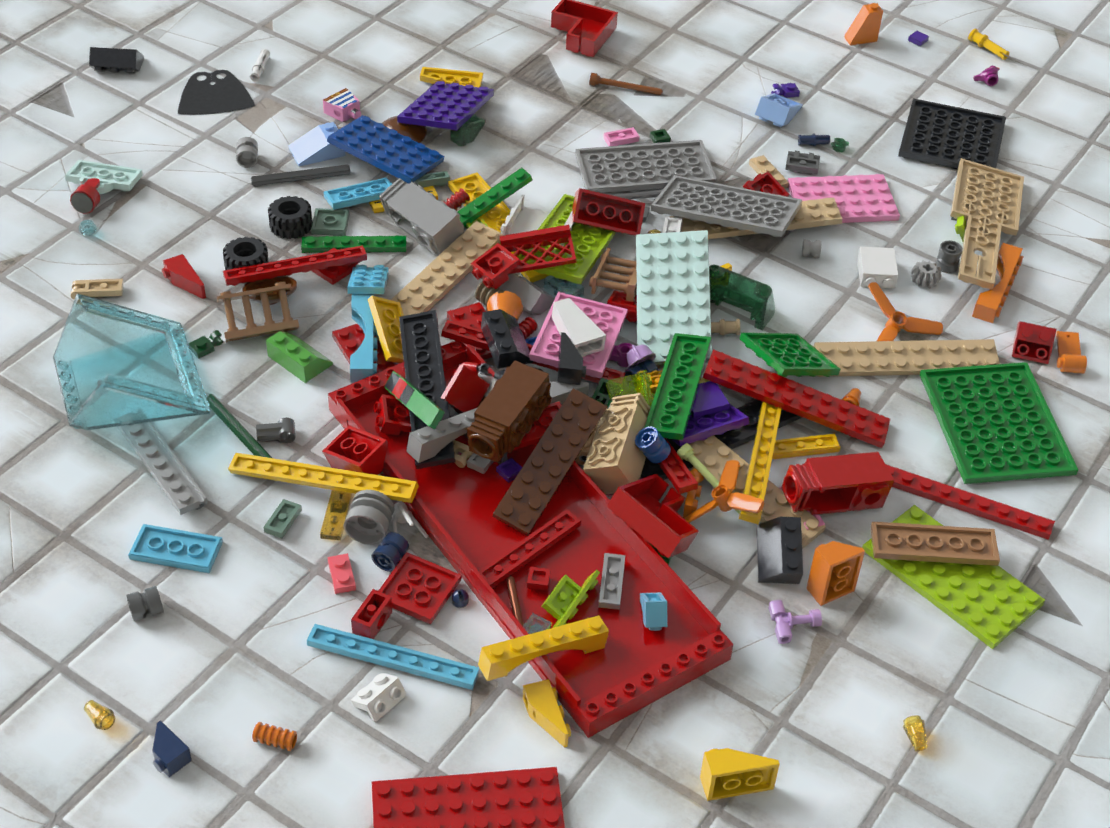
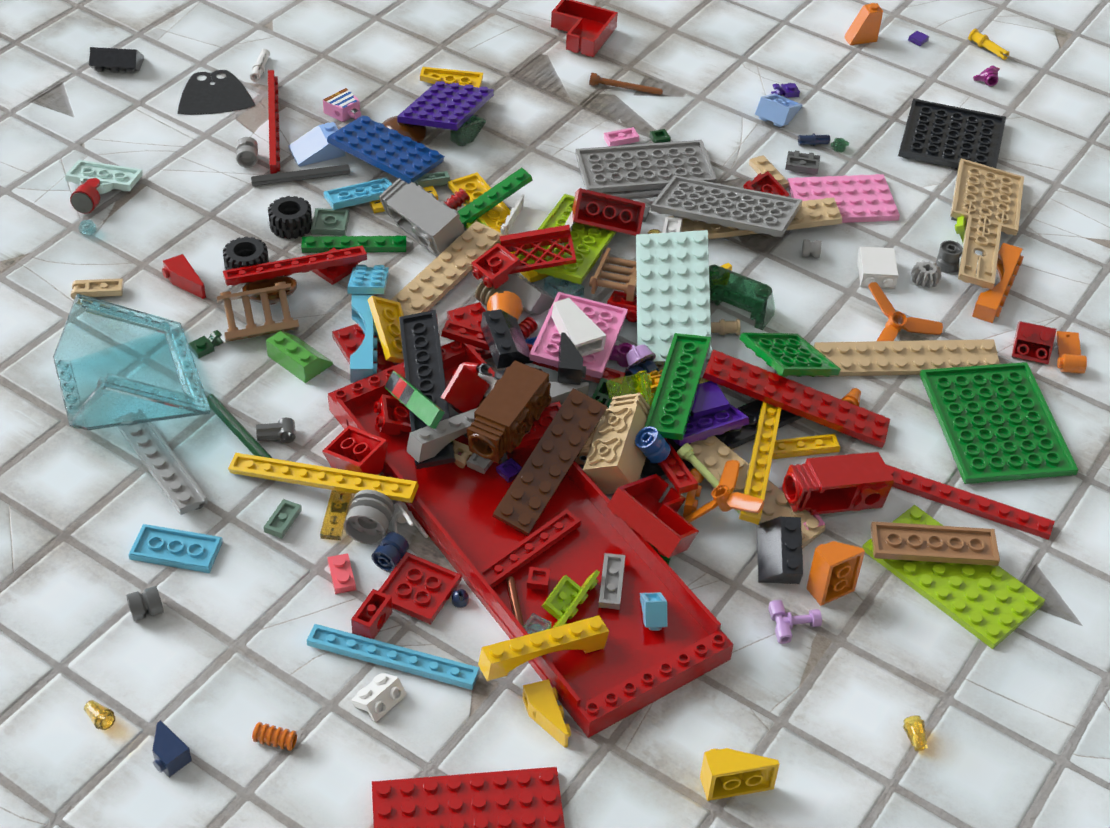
none -> red plate [268,70,281,174]

